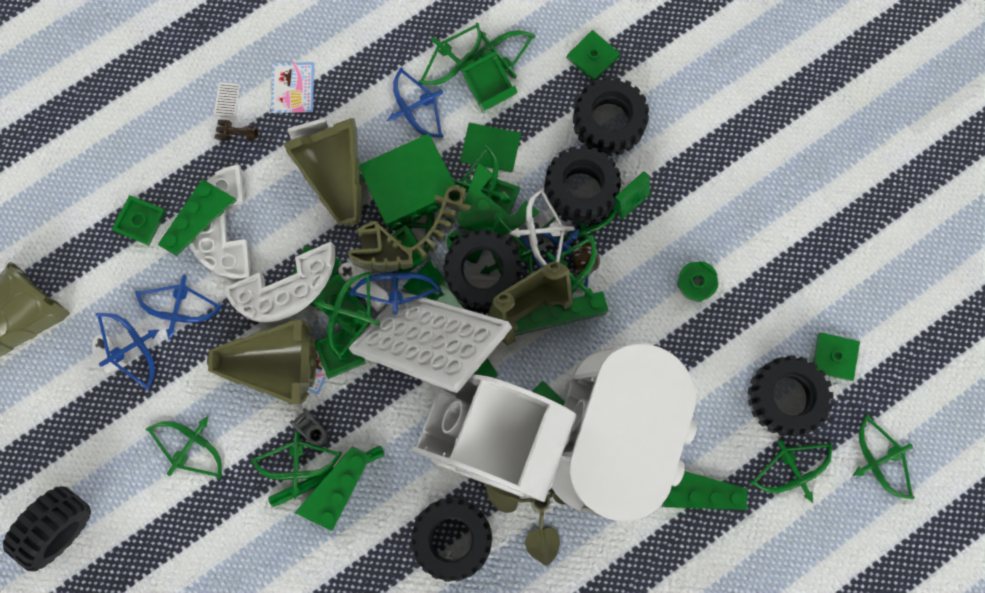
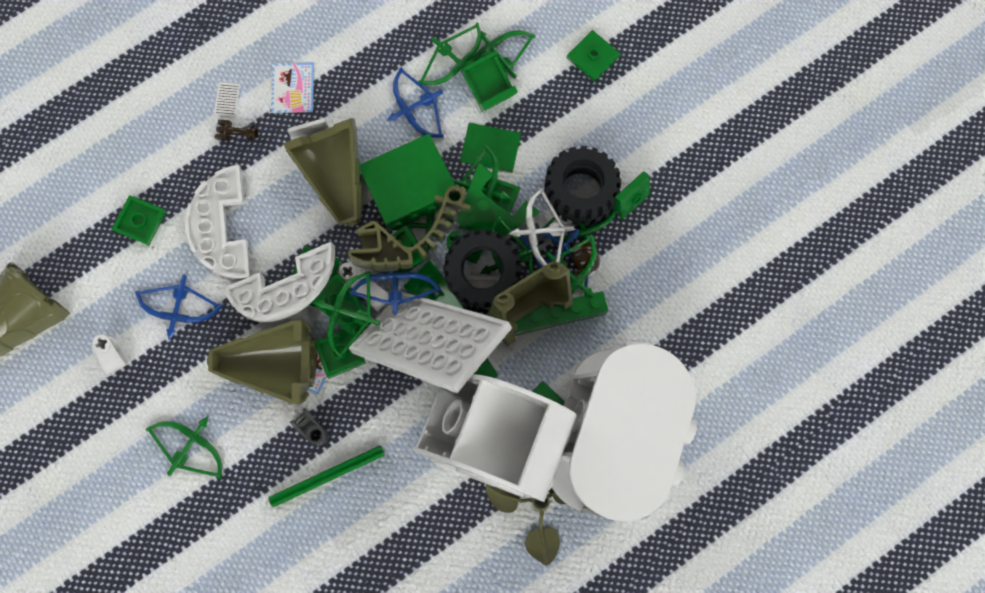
black tyre [3,486,91,571] -> none
blue piece [95,313,160,390] -> none
green wing [158,179,237,256] -> none
green piece [251,431,342,499] -> none
green wing [295,446,371,531] -> none
black tyre [410,498,492,582] -> none
black tyre [573,77,649,156] -> none
green wing [662,471,747,510] -> none
green plate [677,261,719,302] -> none
black tyre [748,355,834,436] -> none
green piece [750,439,833,503] -> none
green plate [813,332,860,381] -> none
green piece [852,414,915,499] -> none

